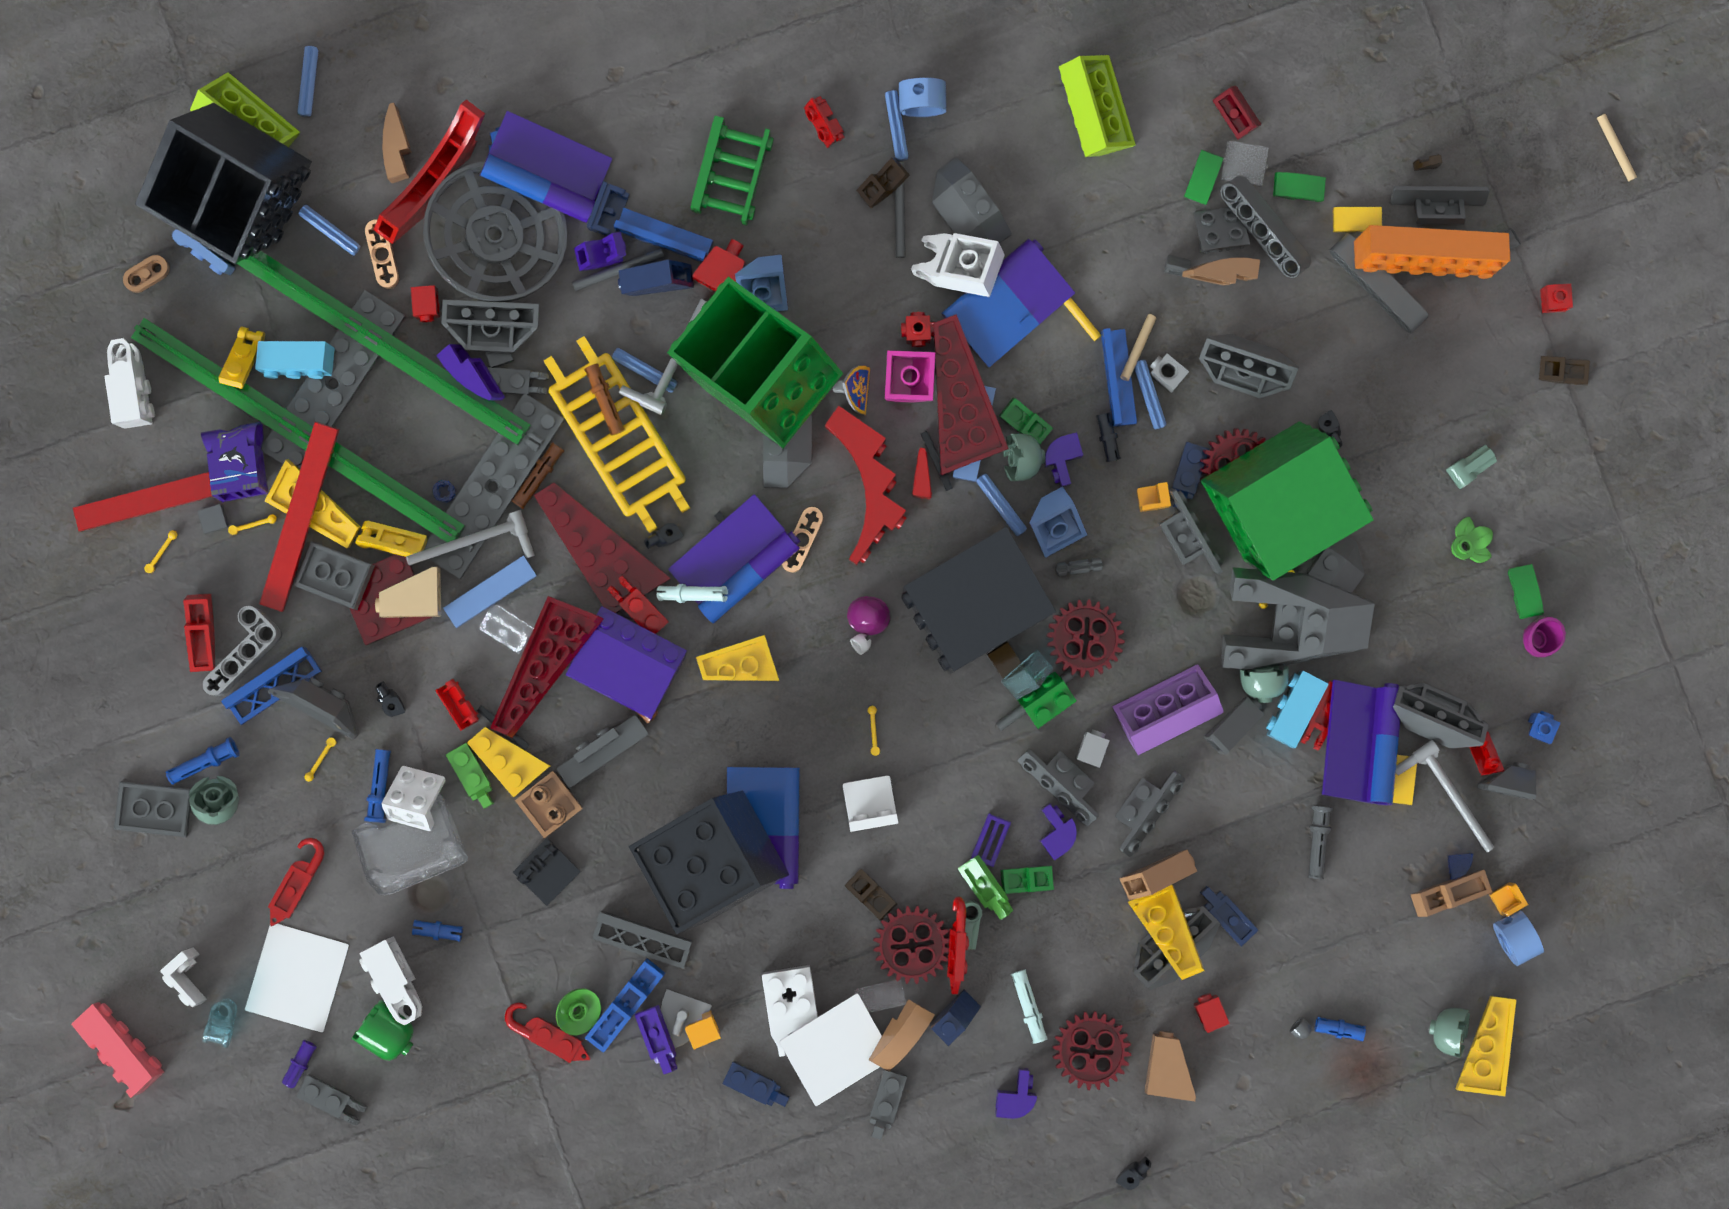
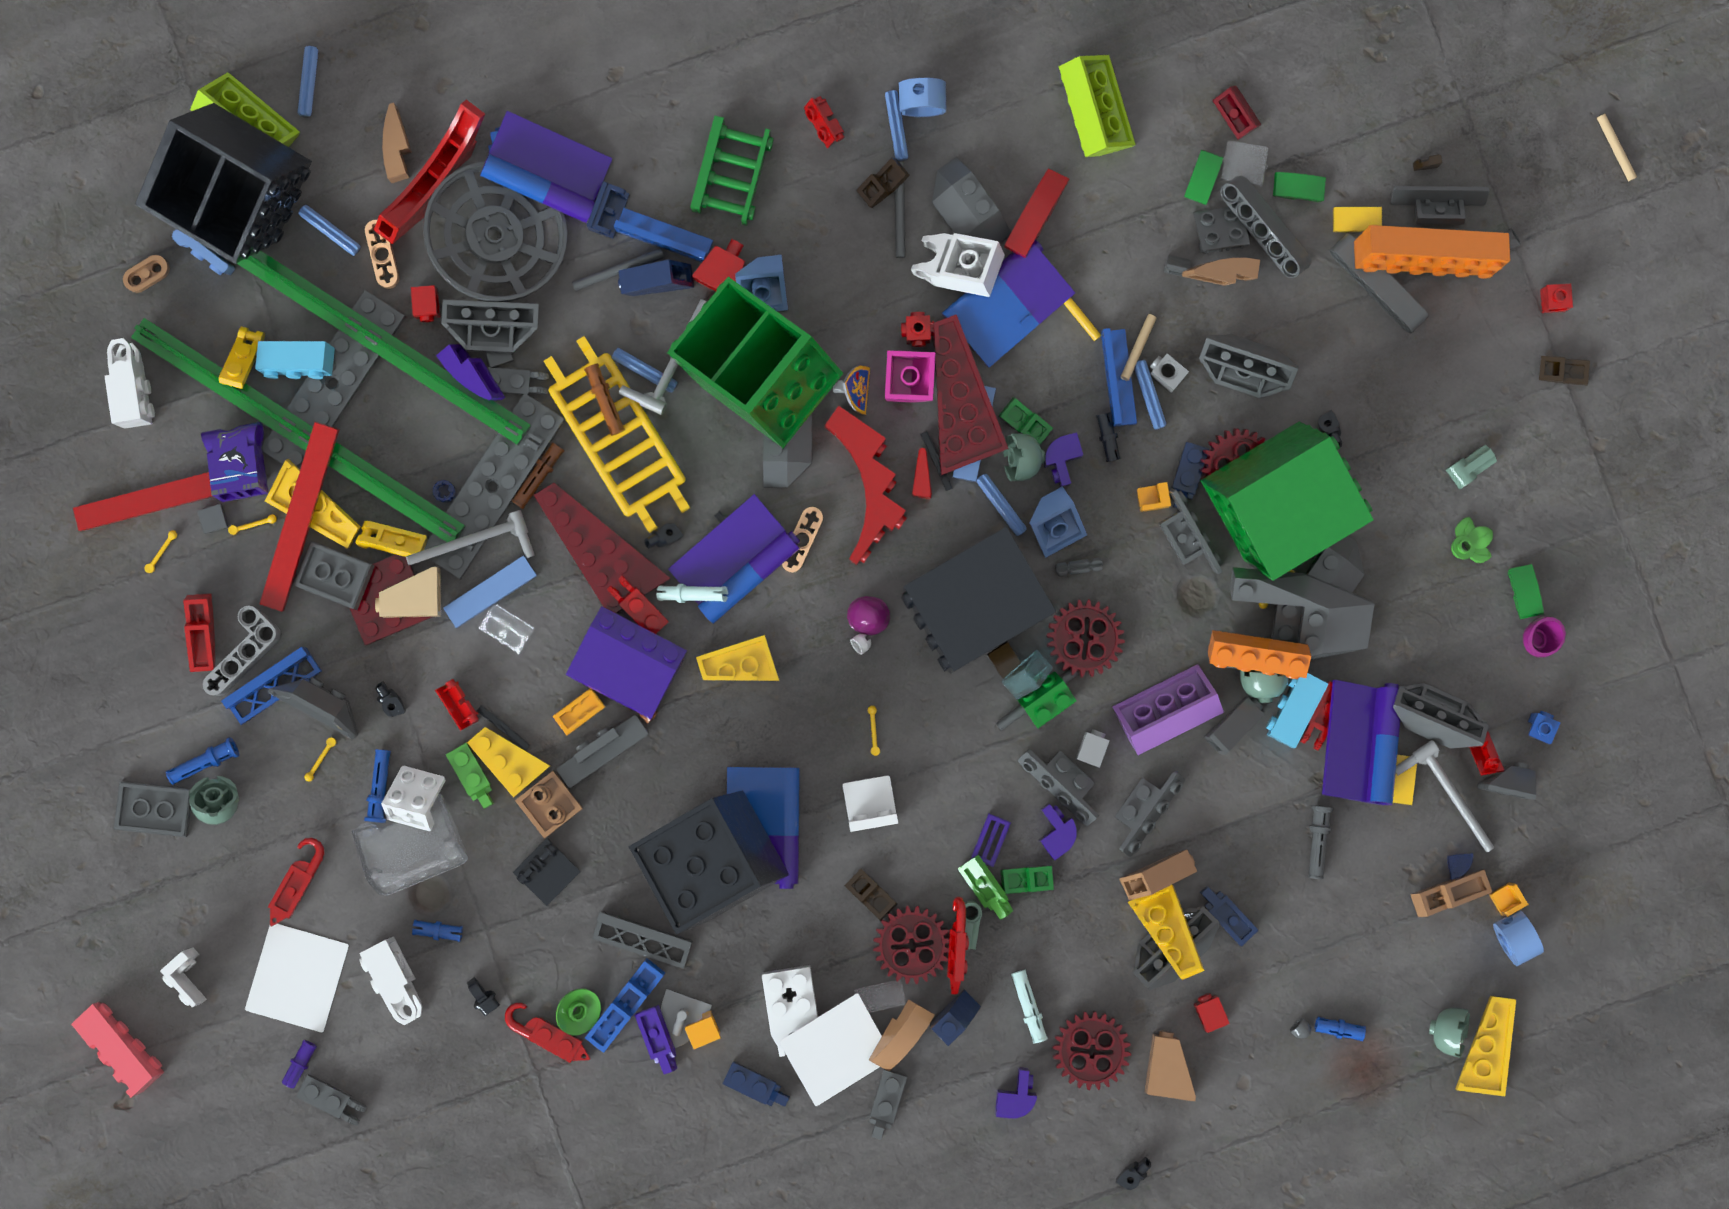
clear light blue piece [202,999,237,1048] -> none
green cylinder [351,999,414,1061] -> none
dark red wing [490,596,604,738] -> none
dark purple brick [574,232,626,271] -> none
none -> black piece [467,977,500,1016]
none -> light orange plate [552,688,606,736]
none -> red slope [1004,168,1070,258]
none -> orange brick [1208,630,1311,679]

